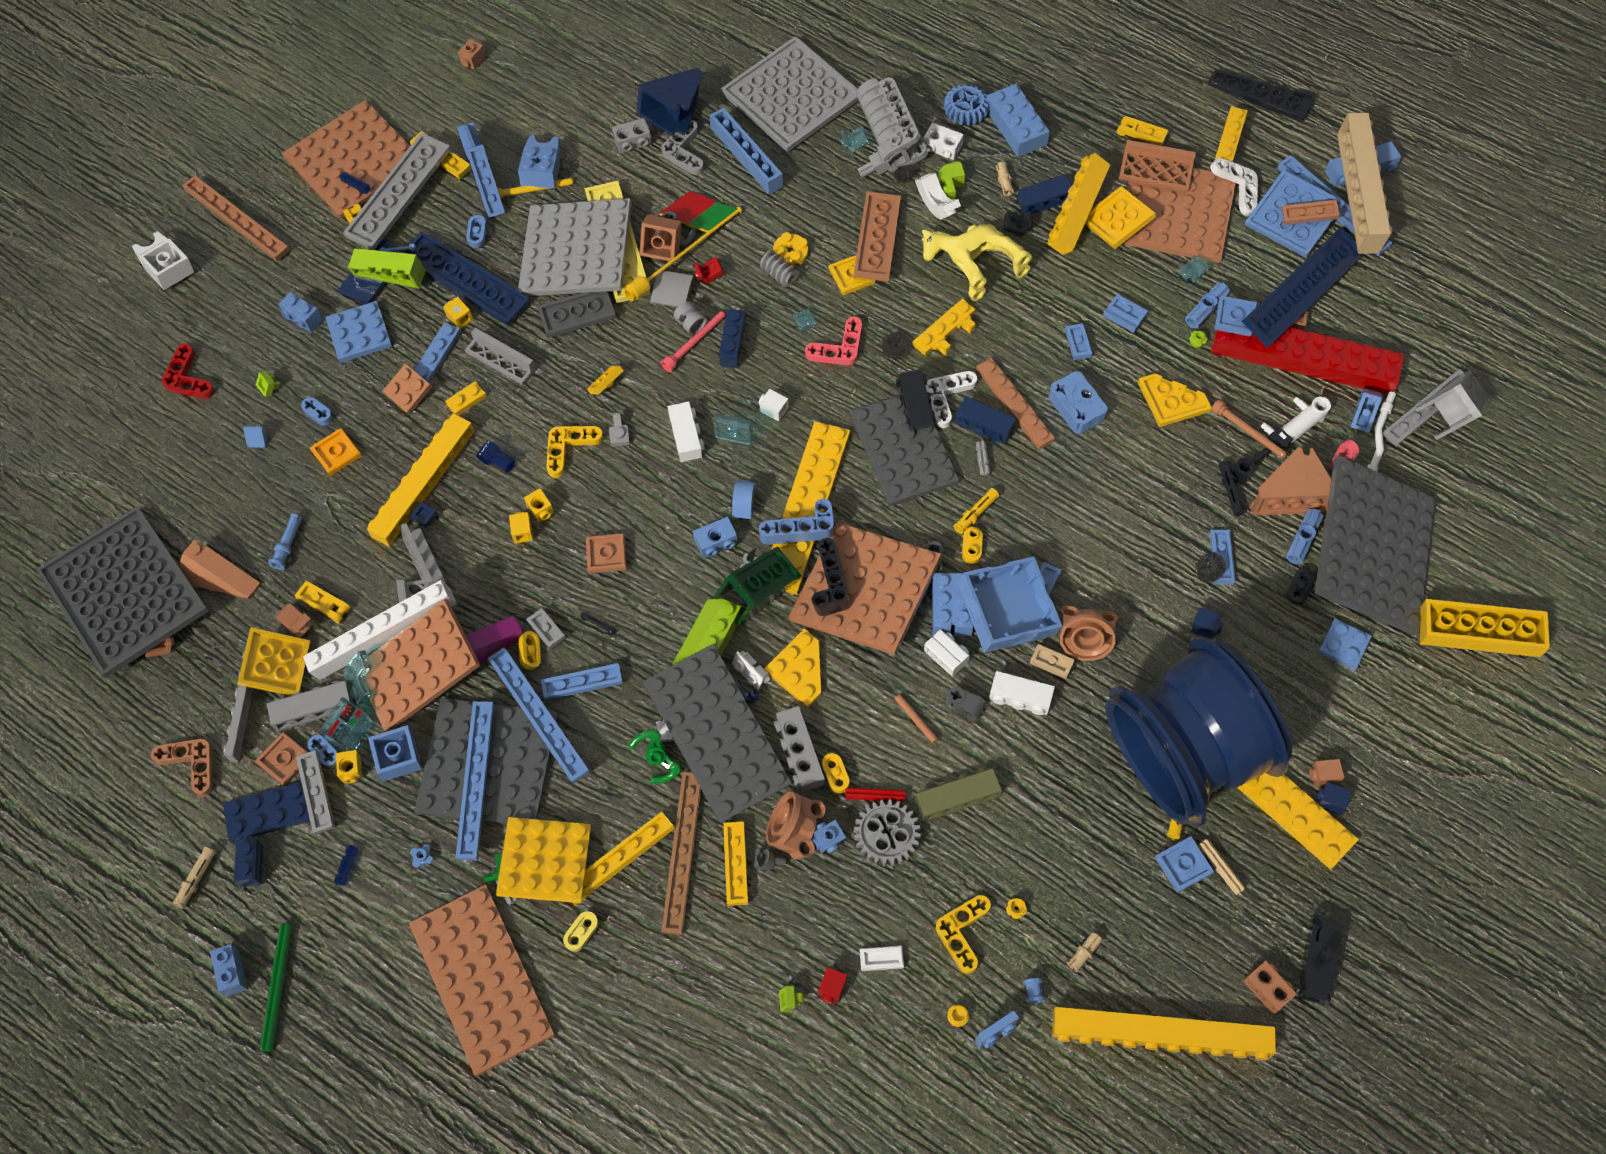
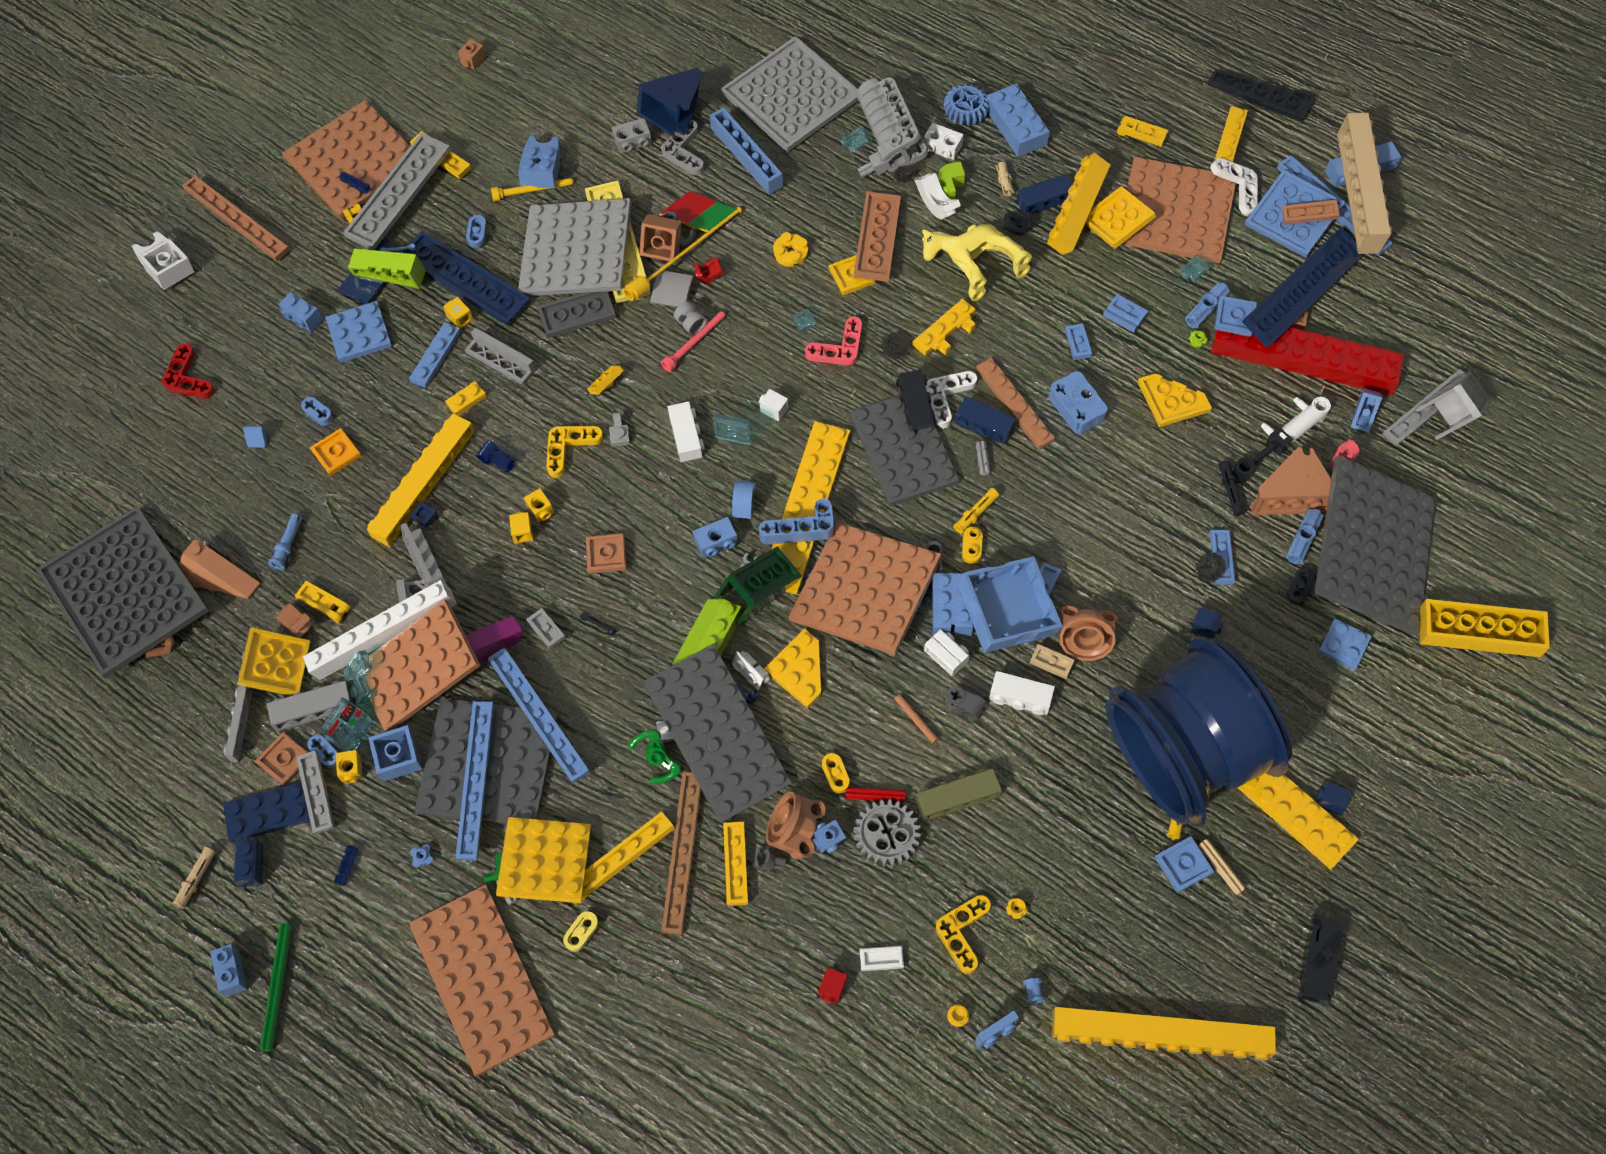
nougat beam [151,739,213,797] -> none
lime tile [256,371,280,397] -> none
nougat plate [382,363,433,414] -> none
medium blue piece [457,122,505,218] -> none
yellow plate [519,631,541,670] -> none
medium blue plate [541,663,623,701] -> none
dark blue brick [719,309,746,368] -> none
light grey piece [760,249,800,287] -> none
light grey brick [774,706,825,792] -> none
lime tile [779,986,804,1012] -> none
black beam [811,538,851,616] -> none
tan axle [1067,933,1102,972] -> none
nougat fence [1119,140,1196,192] -> none
nougat piece [1211,399,1287,458] -> none
nougat brick [1243,961,1297,1015] -> none
nougat brick [1309,759,1344,787] -> none
white bar [1367,391,1396,472] -> none

